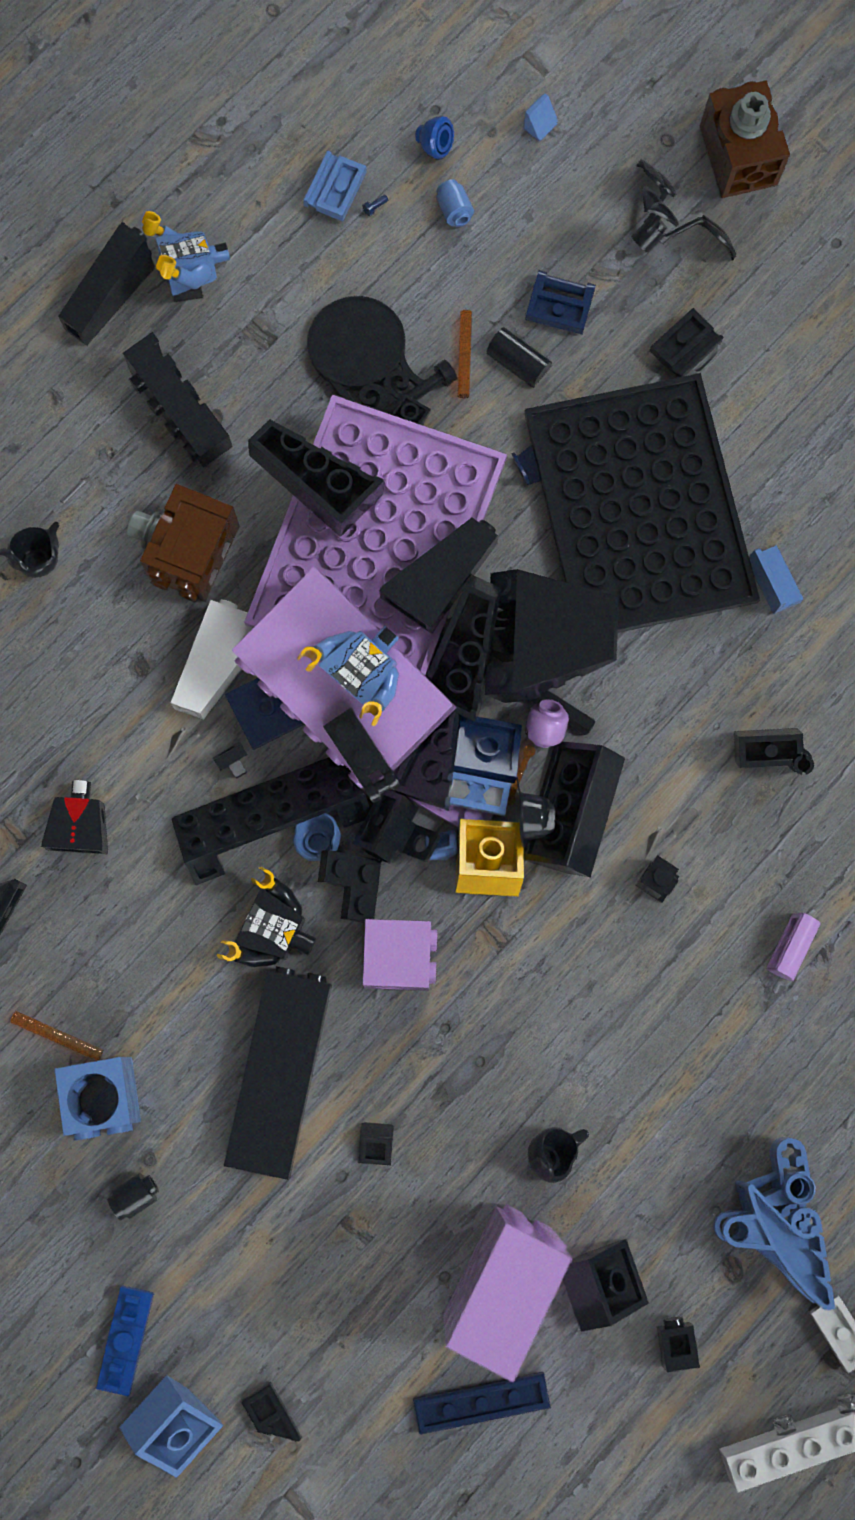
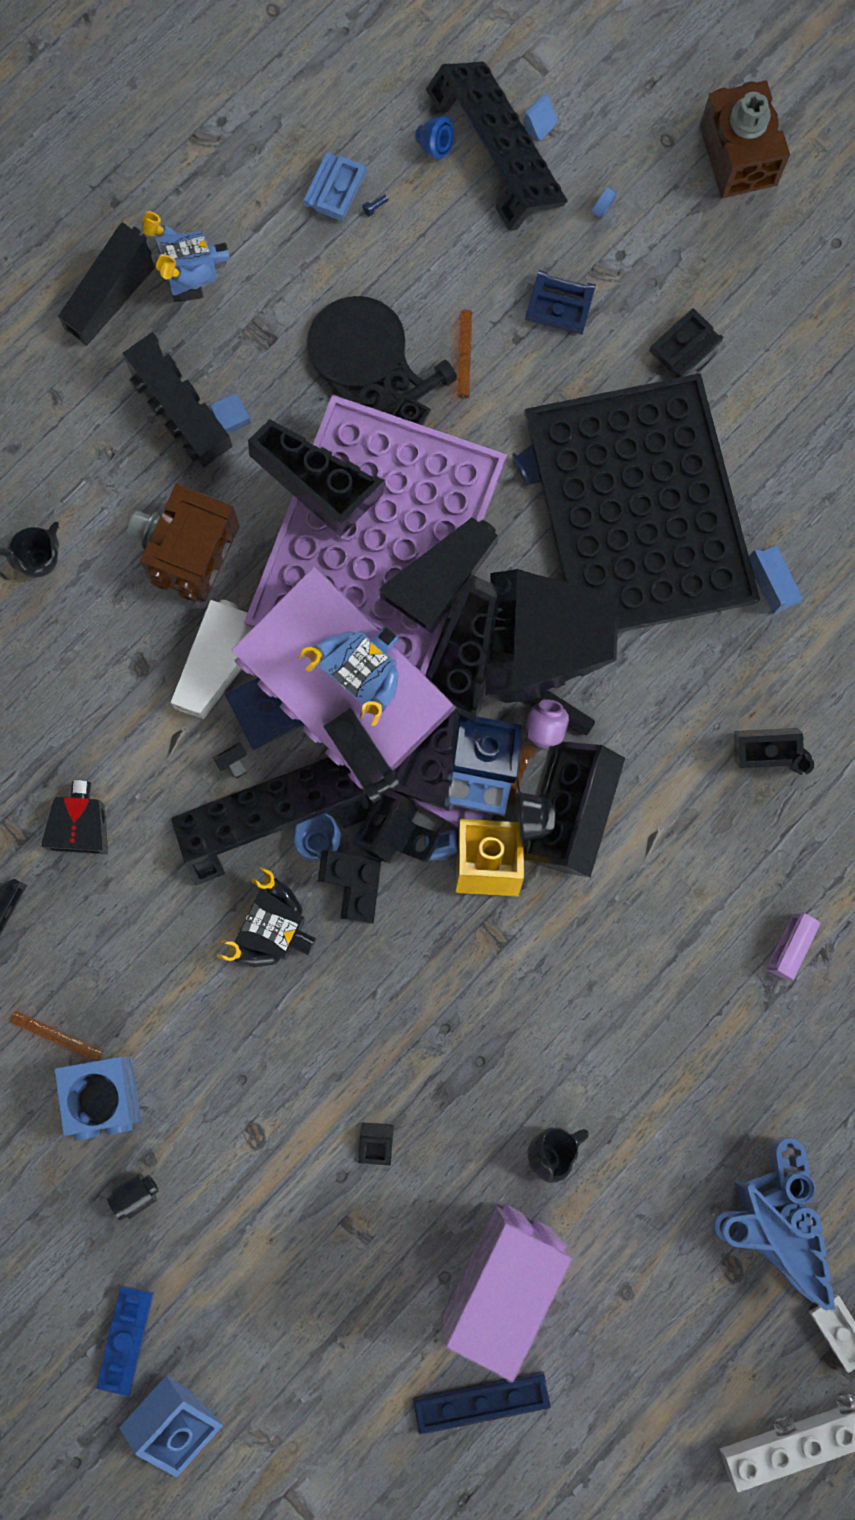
black brick [224,966,332,1180] -> none
black tile [241,1382,302,1442] -> none
lavender brick [363,919,437,991] -> none
medium blue brick [436,179,474,227] -> none
black brick [486,327,552,388] -> none
black slope [562,1239,649,1332] -> none
black plant [632,159,736,261] -> none
black brick [635,855,680,903] -> none
black brick [657,1317,700,1372] -> none
none -> medium blue tile [210,393,251,433]
none -> black bracket [426,62,568,231]
none -> medium blue tile [591,187,617,218]

